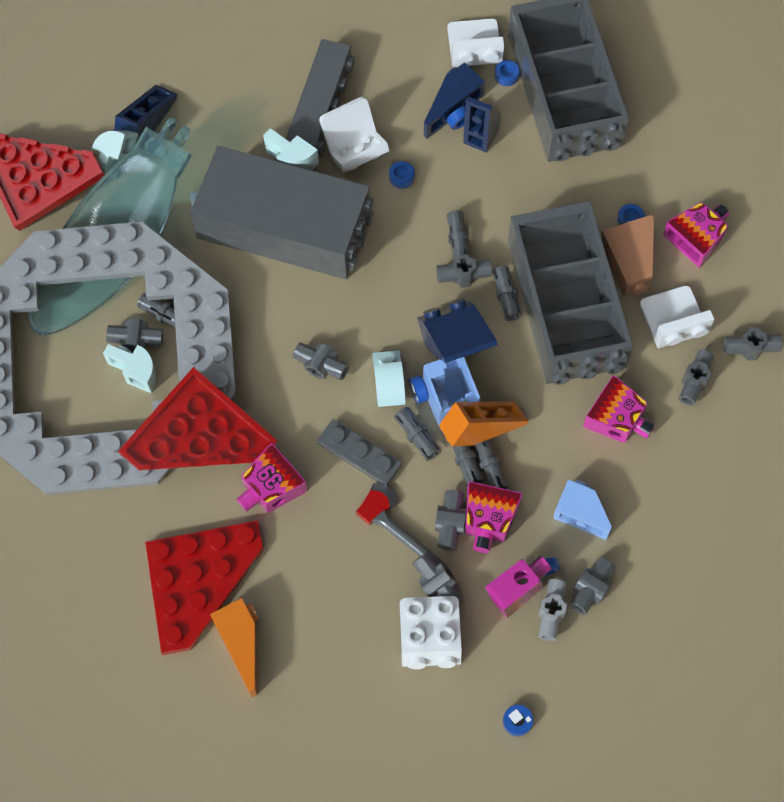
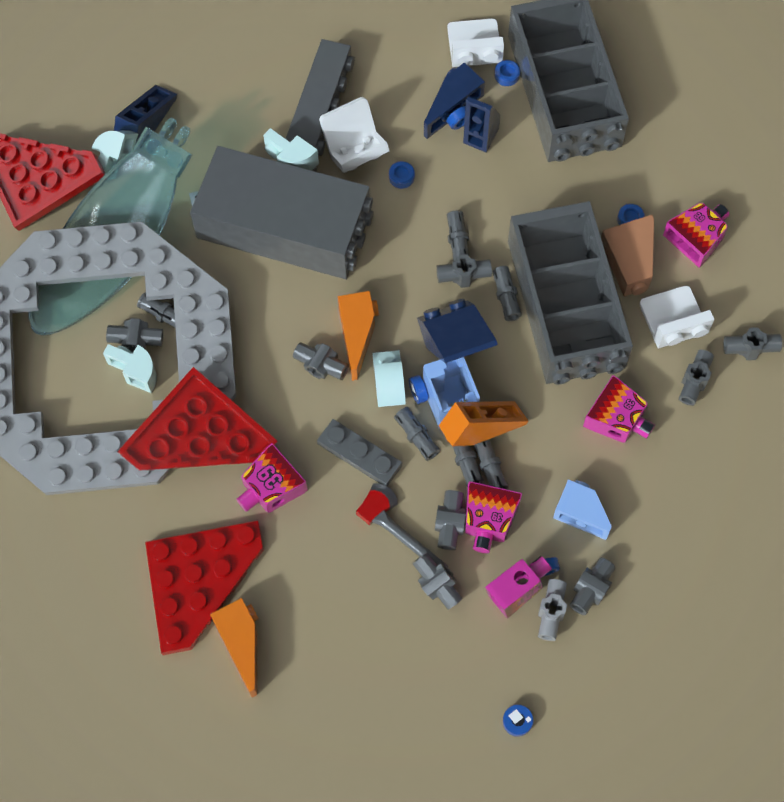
white bracket [400,596,462,669] -> none
none -> orange slope [337,291,379,381]

